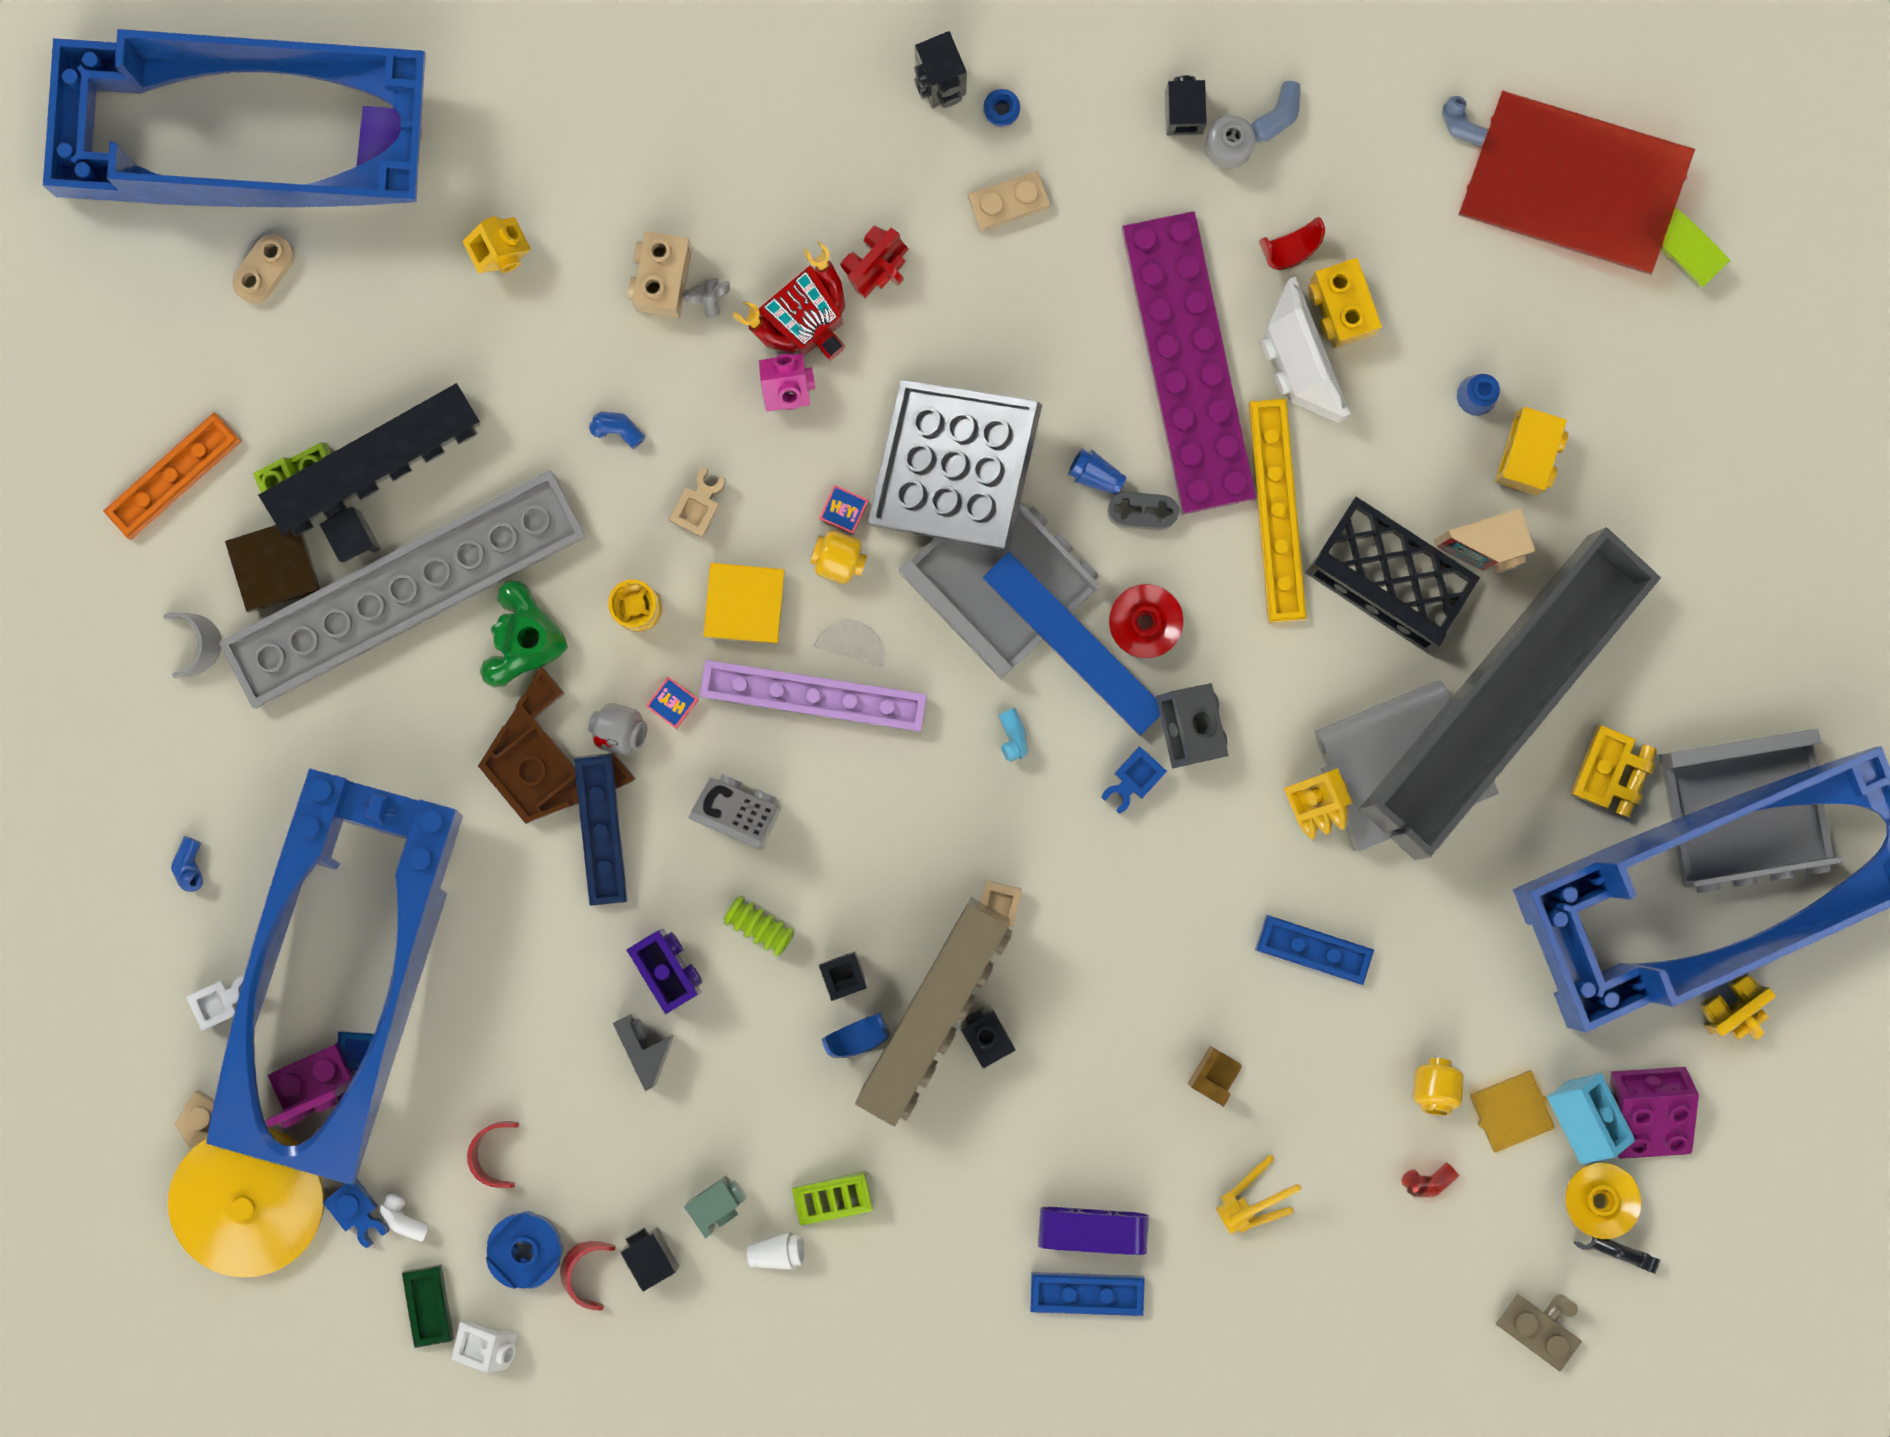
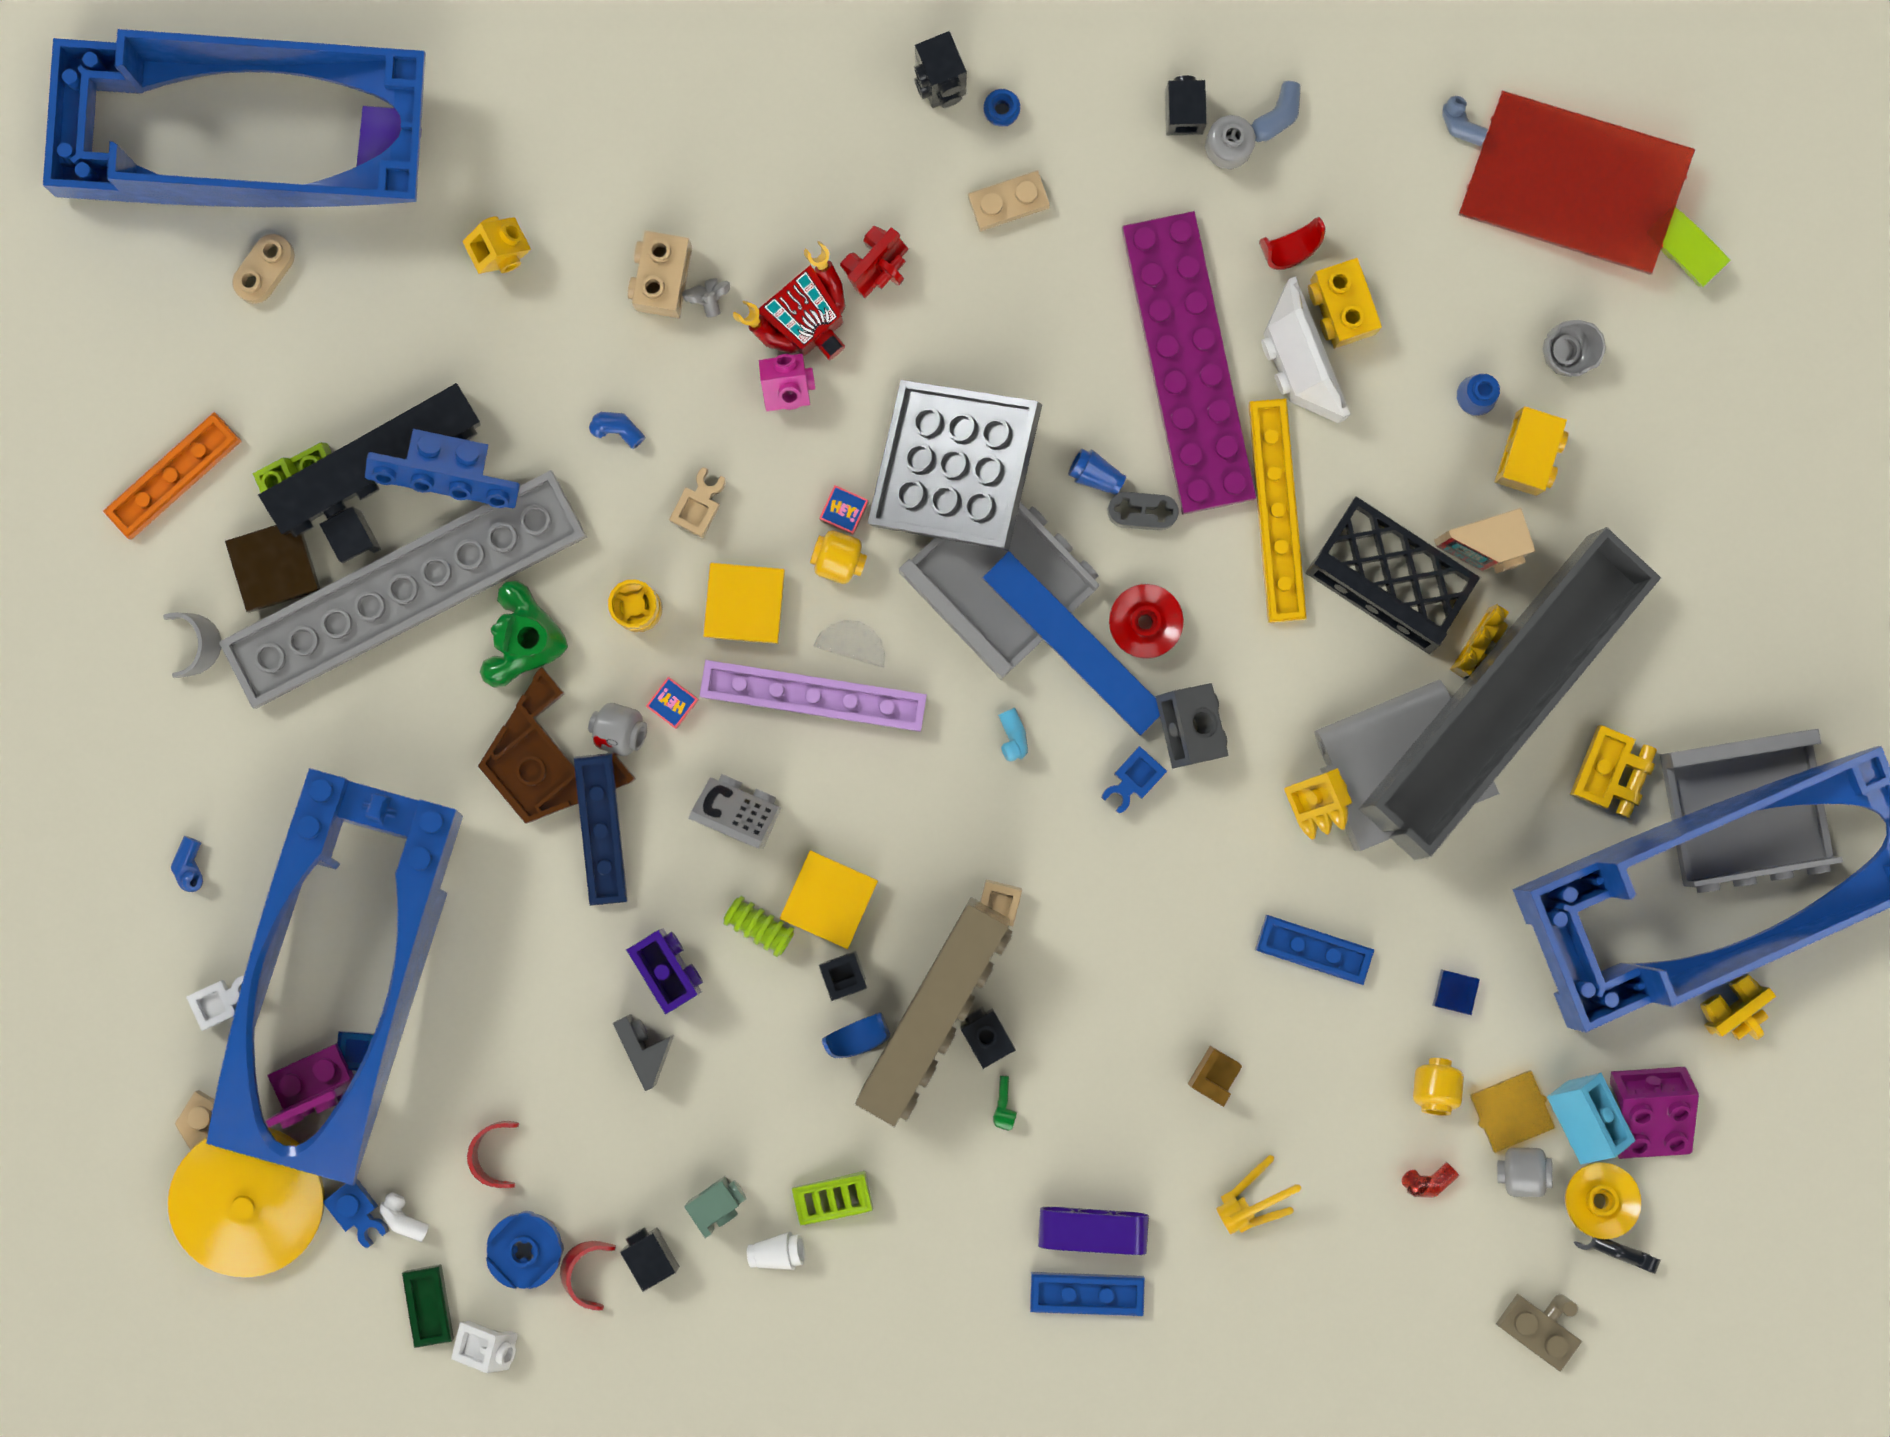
none -> blue bracket [365,429,520,509]
none -> yellow tile [779,850,879,949]
none -> green hand [993,1076,1017,1131]
none -> clear blue tile [1432,969,1480,1015]
none -> yellow plate [1450,604,1509,678]
none -> light grey head [1497,1148,1552,1197]
none -> light grey hair [1542,320,1606,377]

